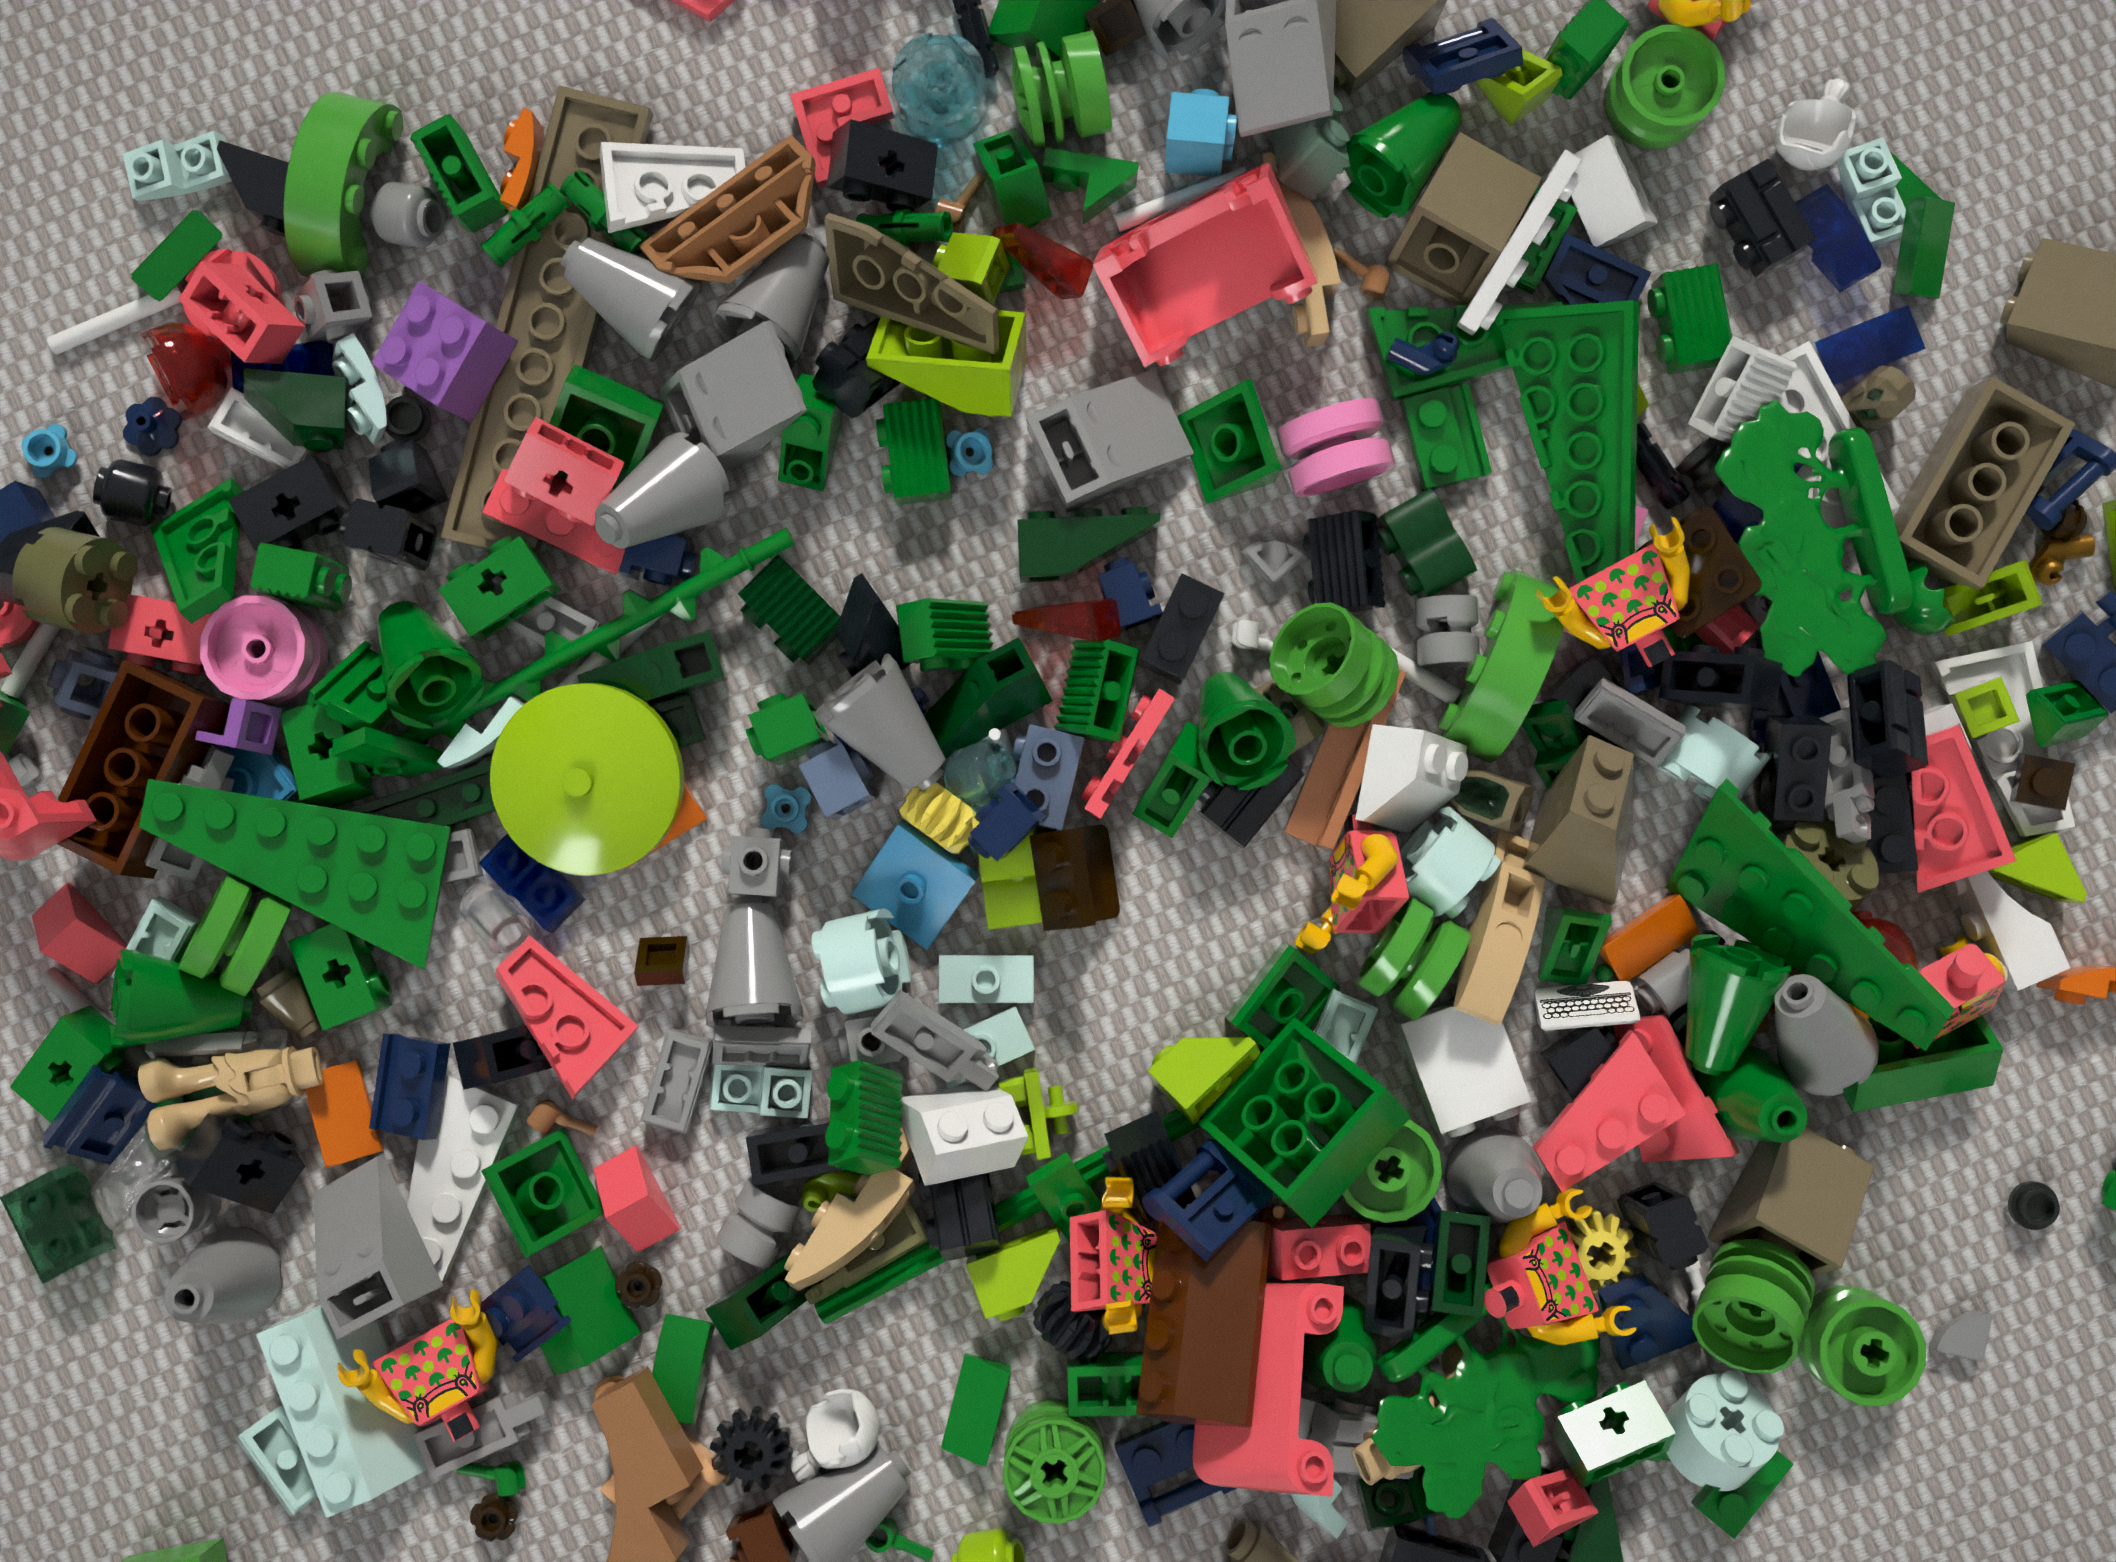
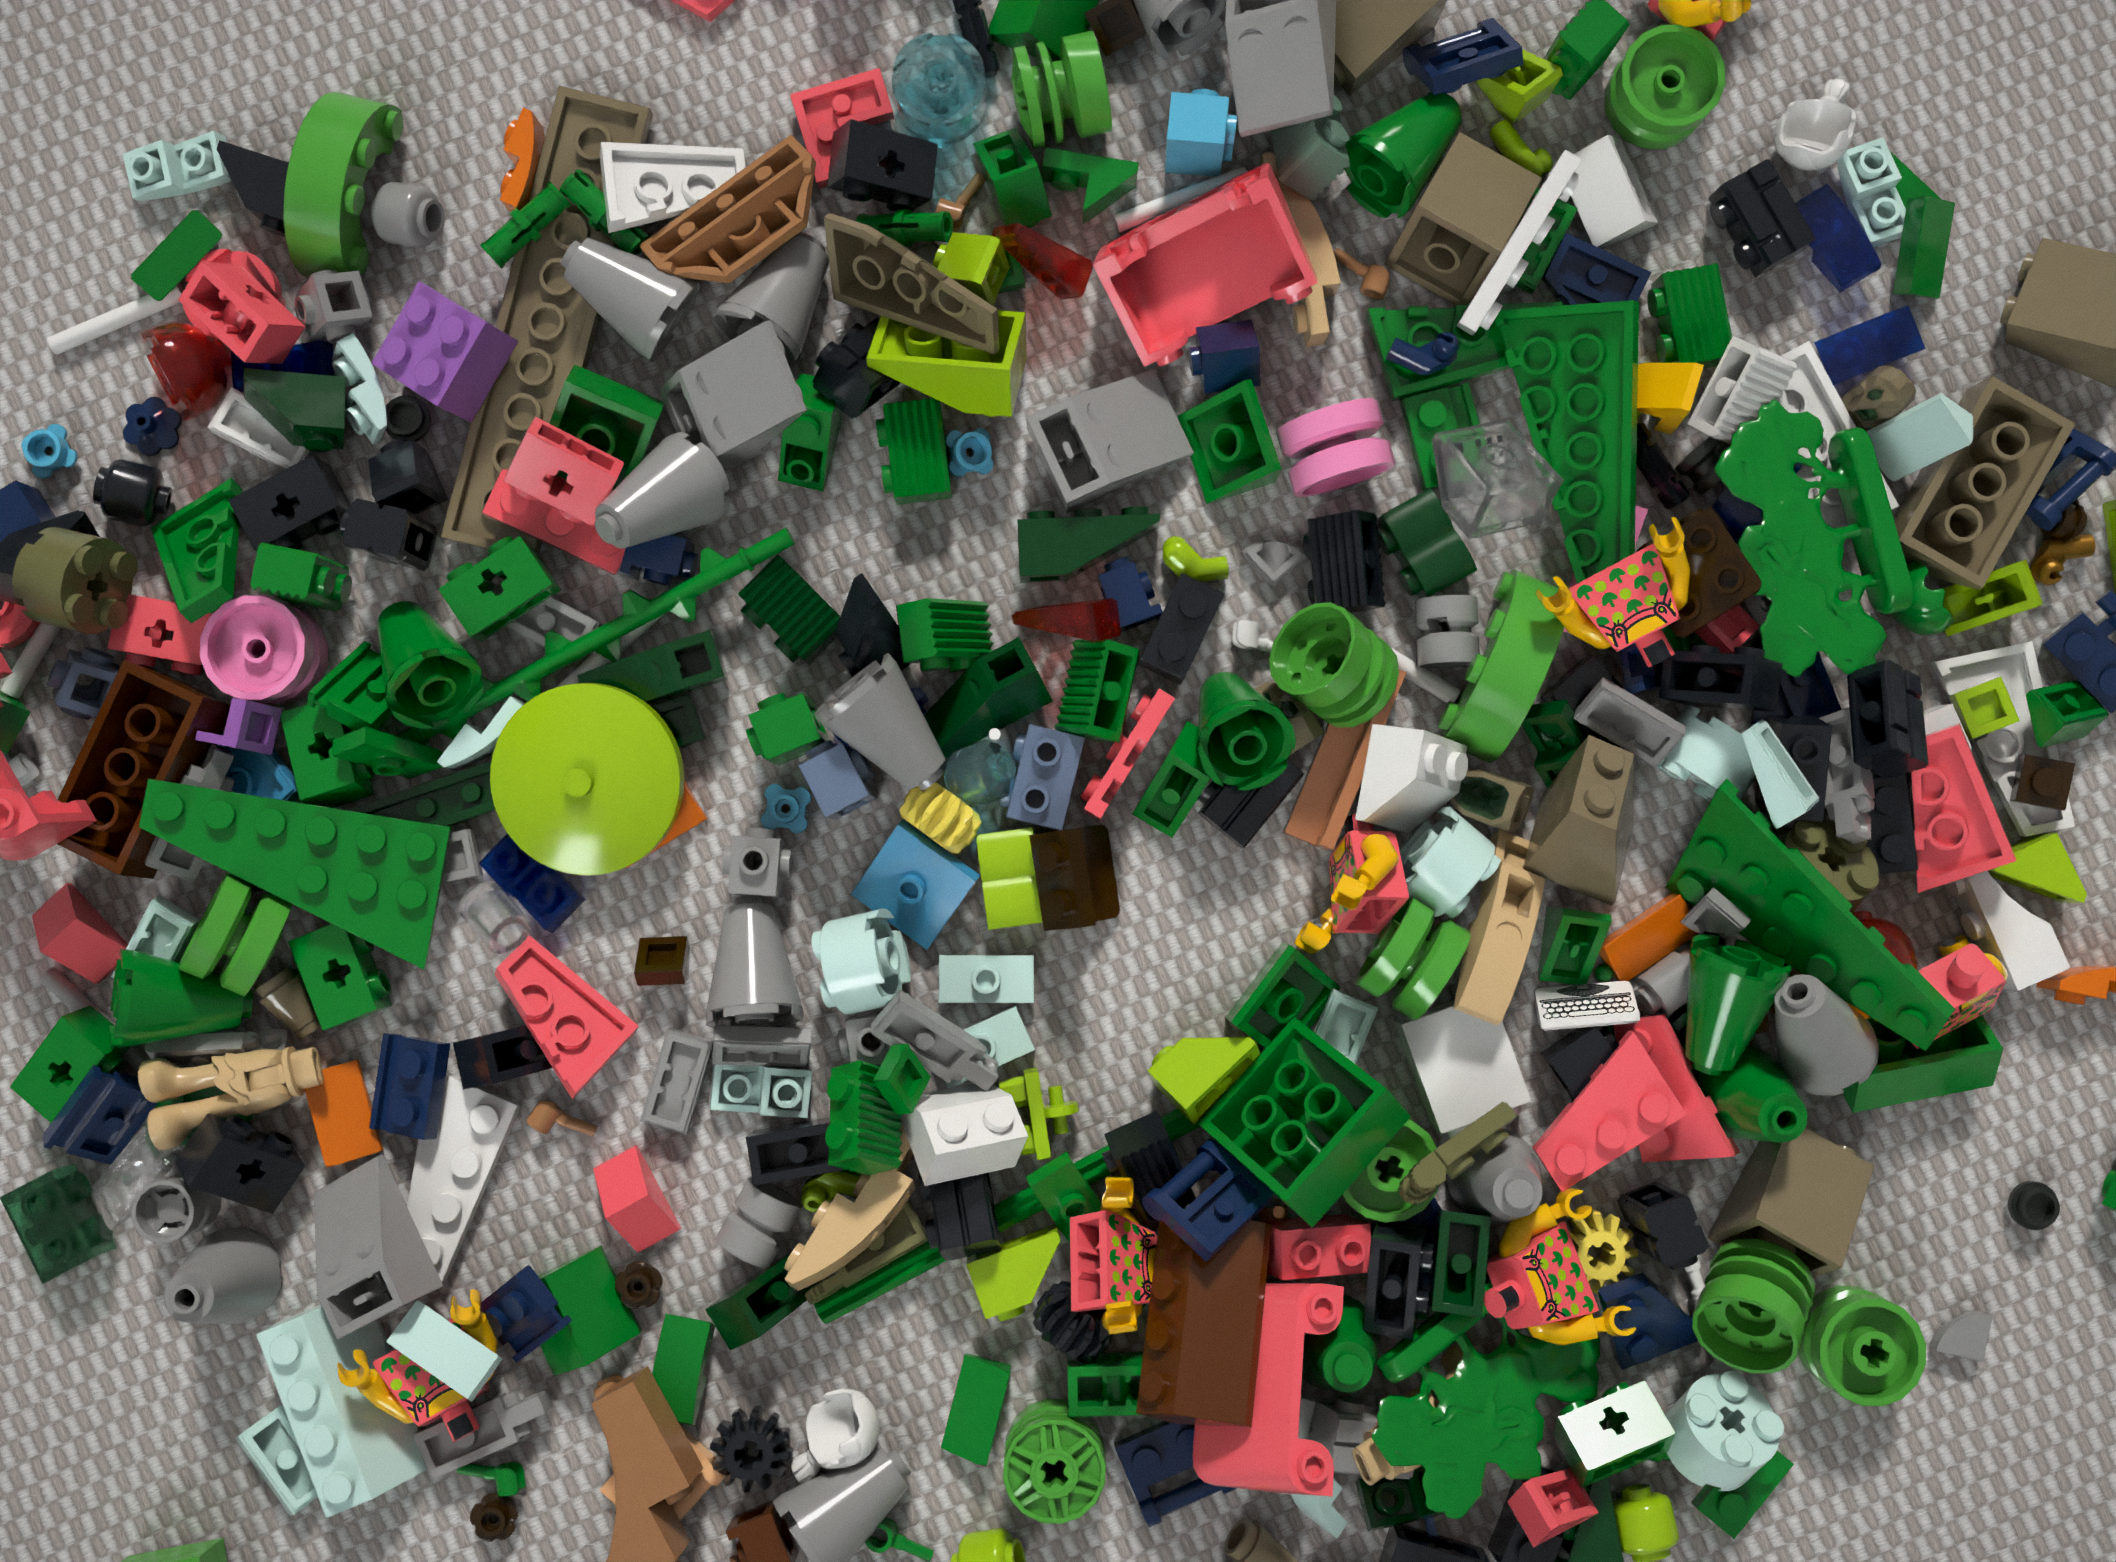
green brick [410,114,509,233] -> none
green slope [481,1128,604,1258] -> none
dark blue brick [968,782,1047,861] -> none
none -> light aqua slope [386,1300,503,1401]
none -> green plate [873,1043,931,1115]
none -> lime arm [1162,536,1229,582]
none -> dark blue brick [1188,320,1261,393]
none -> olive hinge [1398,1102,1518,1206]
none -> clear slope [1432,419,1563,539]
none -> lime arm [1489,120,1553,178]
none -> lime head [1613,1484,1679,1562]
none -> yellow slope [1637,363,1704,435]
none -> light grey tile [1681,887,1751,936]
none -> light aqua slope [1741,719,1819,829]
none -> light aqua slope [1867,393,1973,482]

